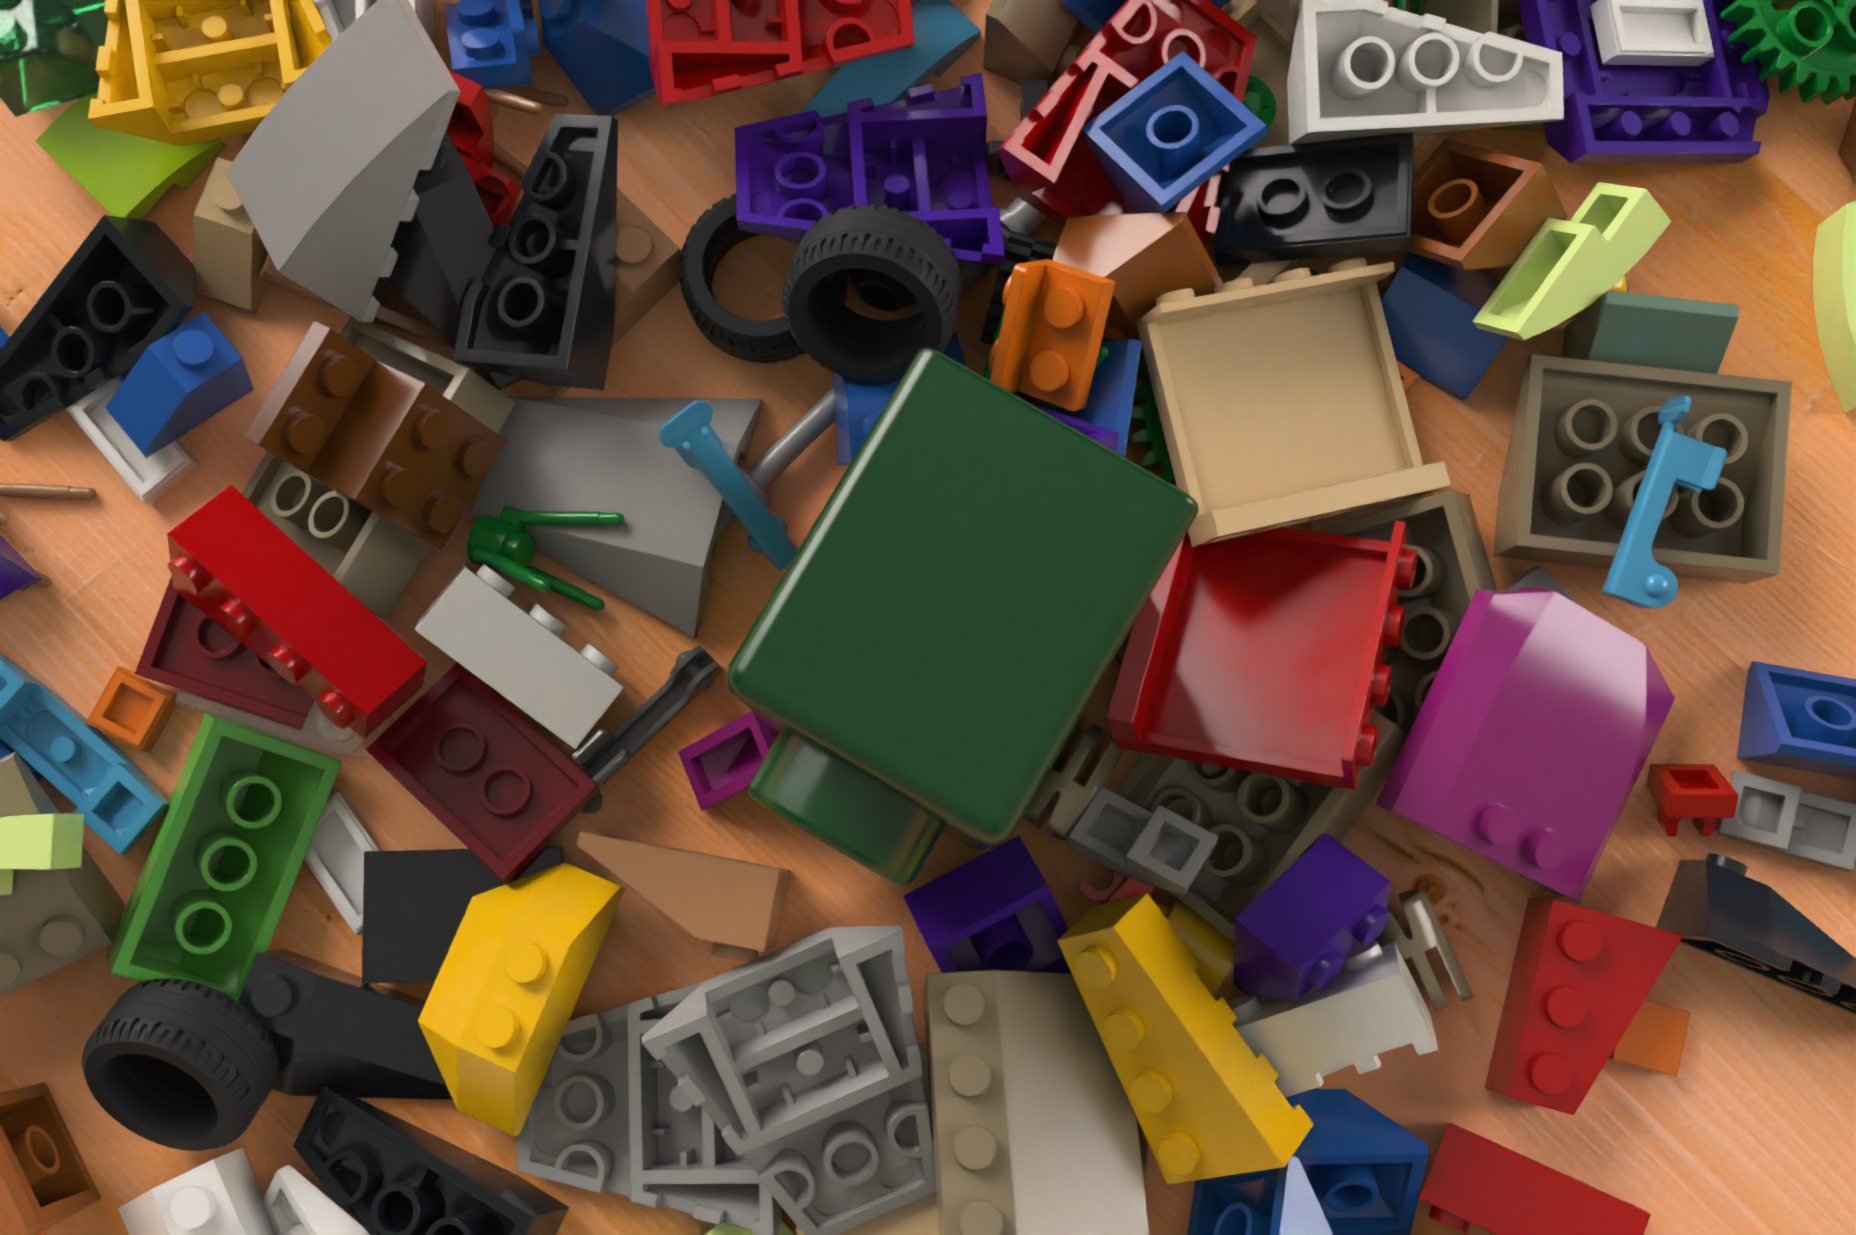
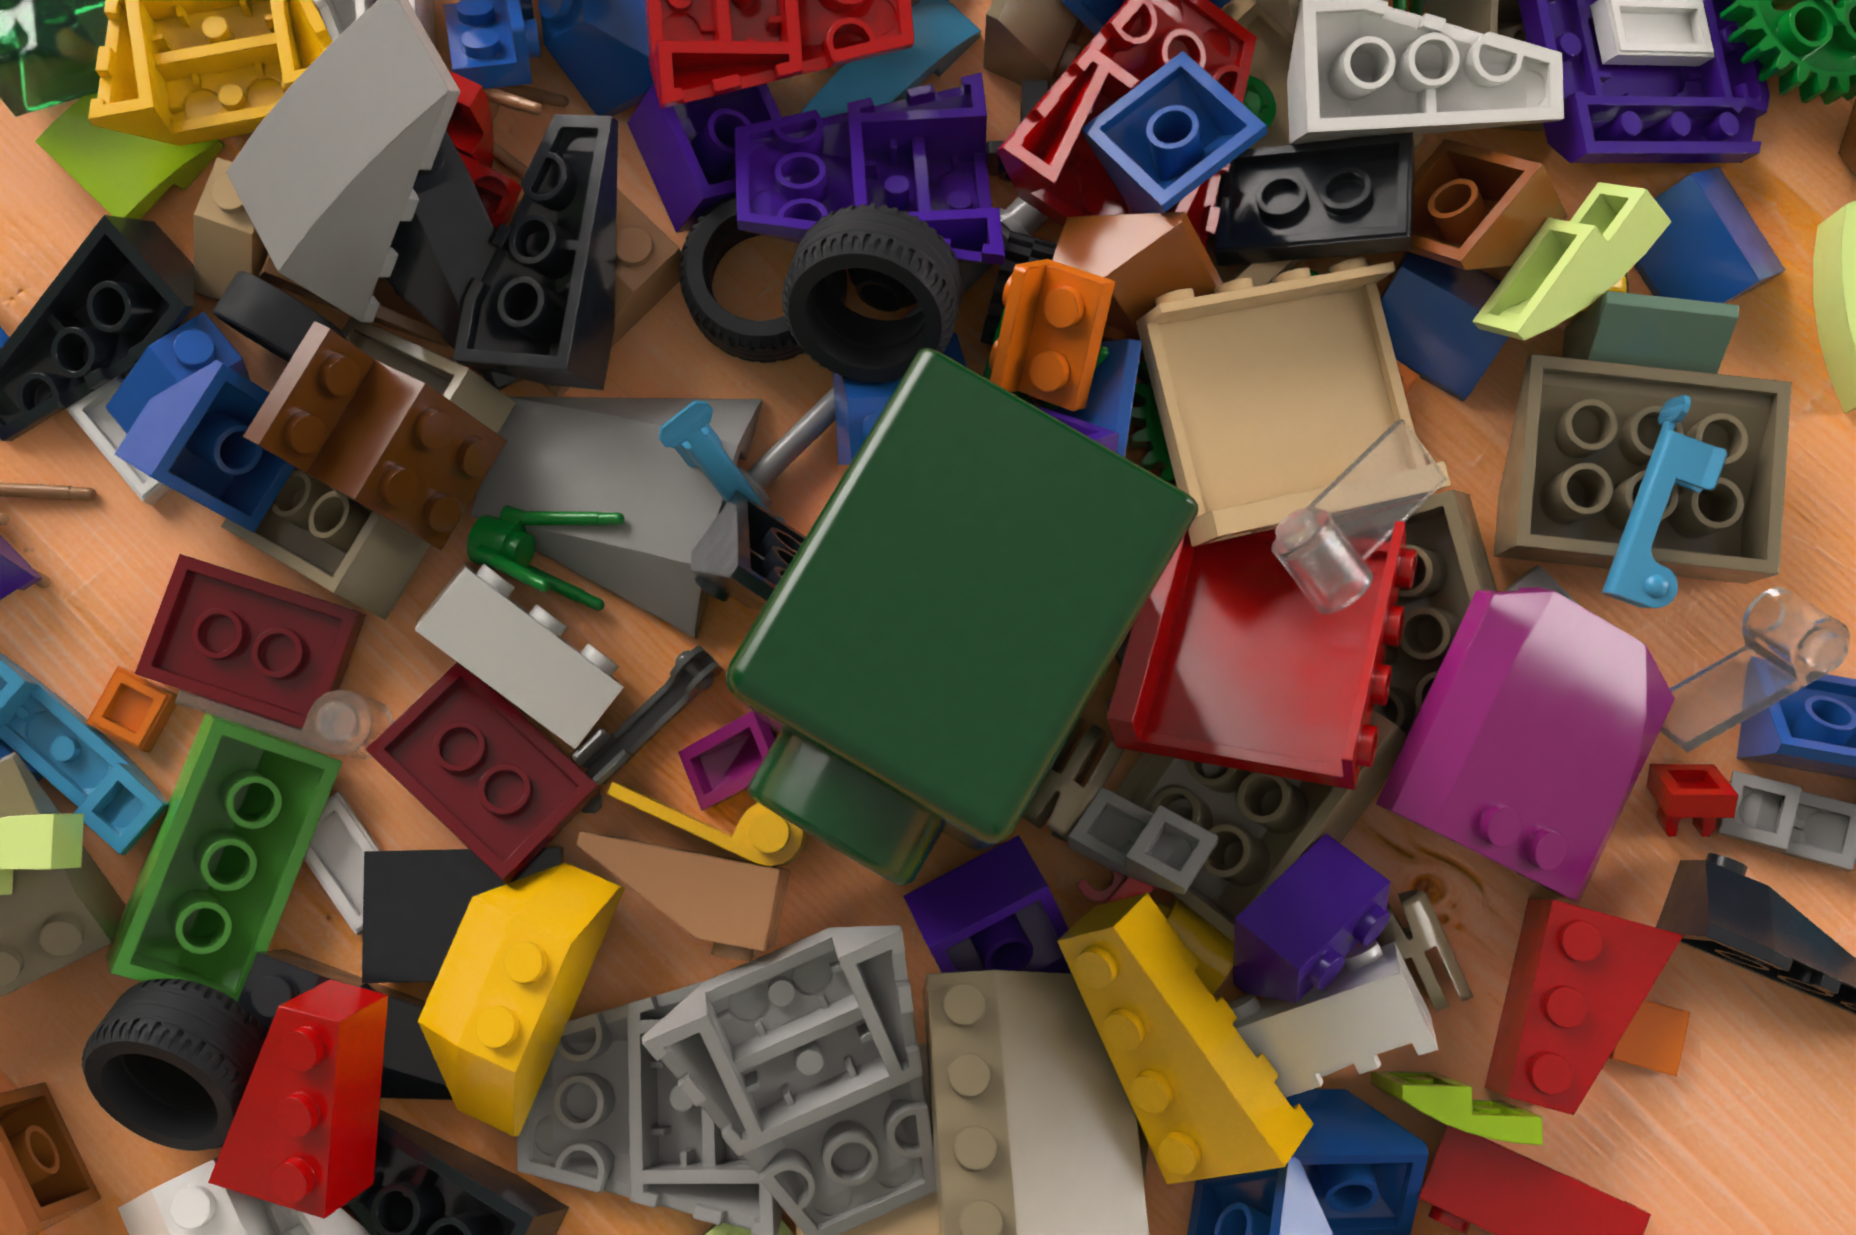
red wedge [167,485,427,739] -> none
none -> blue slope [114,360,295,533]
none -> red wedge [208,979,388,1219]
none -> black tyre [213,271,347,362]
none -> yellow door [607,782,809,867]
none -> dark purple slope [627,83,782,233]
none -> black wedge [691,490,806,611]
none -> clear door [1272,419,1448,614]
none -> lime slope [1371,1071,1543,1145]
none -> blue slope [1634,167,1785,304]
none -> clear door [1660,587,1850,753]

